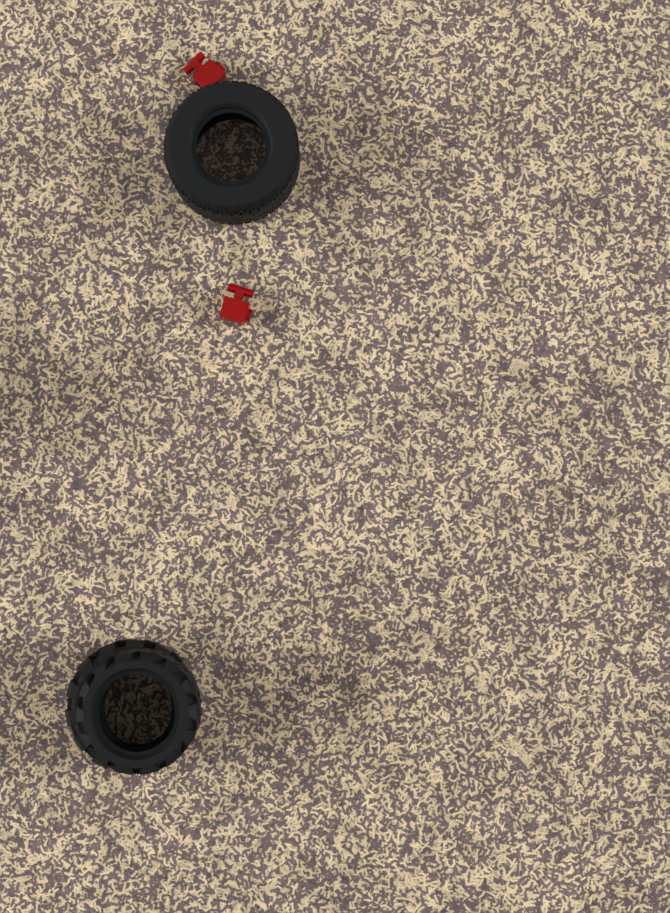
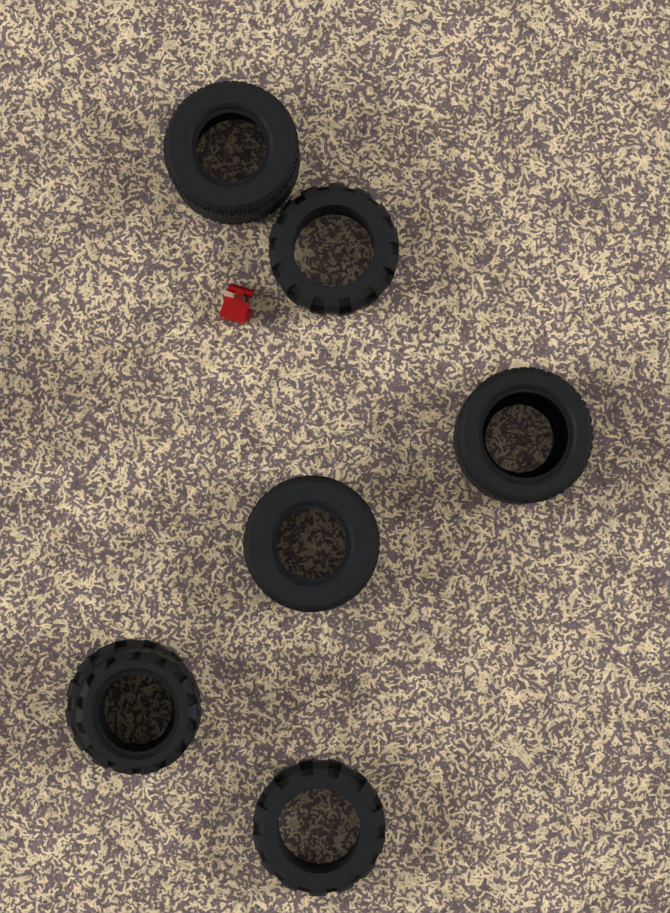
red brick [182,51,226,88] -> none
none -> black tyre [243,475,380,612]
none -> black tyre [252,758,386,896]
none -> black tyre [268,183,399,317]
none -> black tyre [453,367,594,505]

